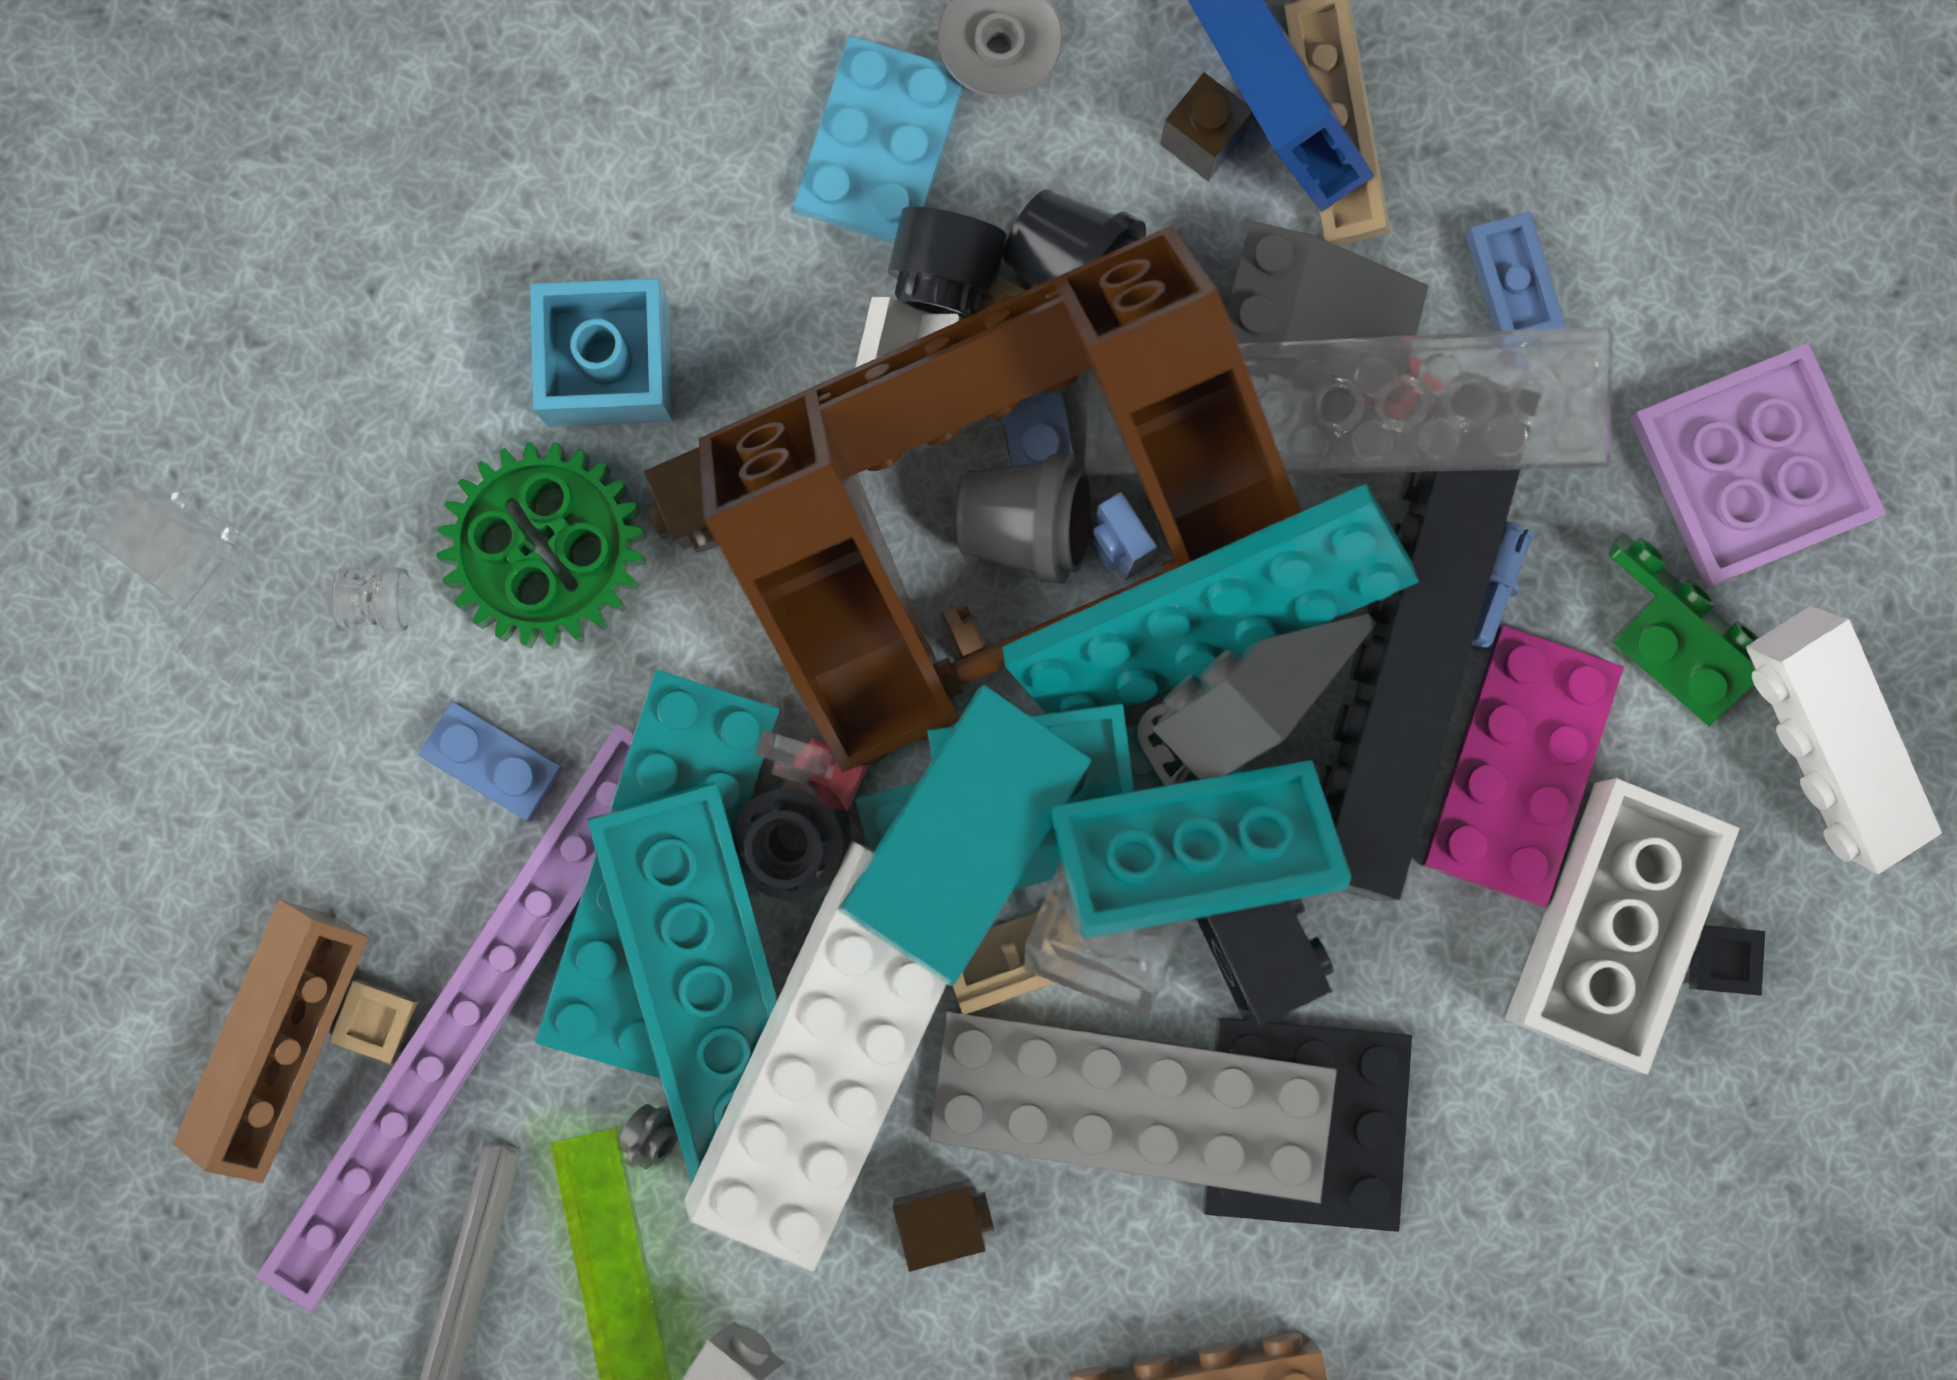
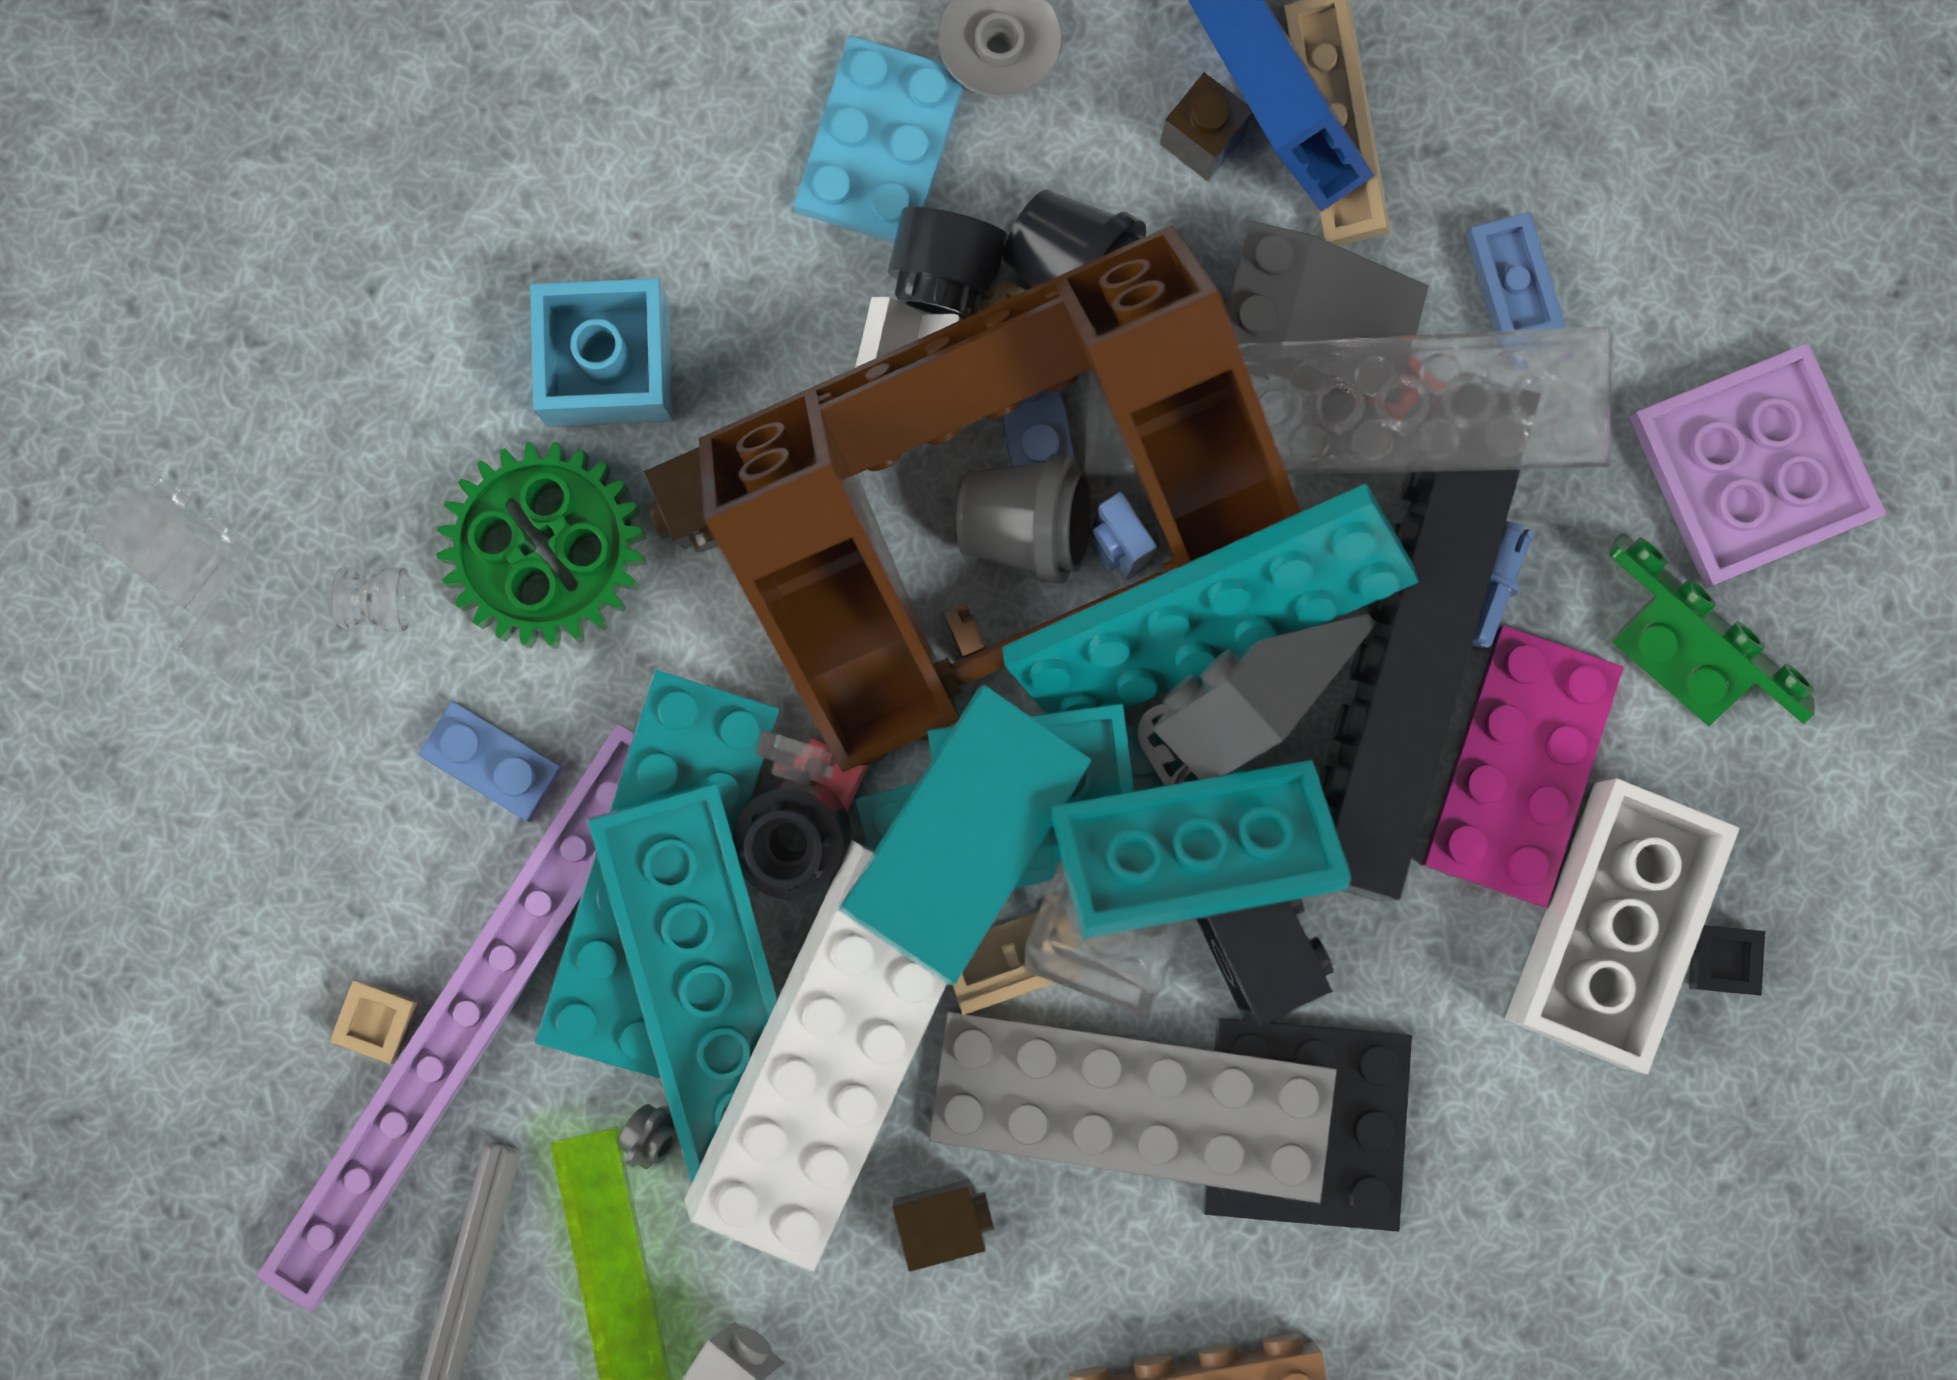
medium nougat brick [173,899,369,1183] -> none
white brick [1746,605,1942,874] -> none

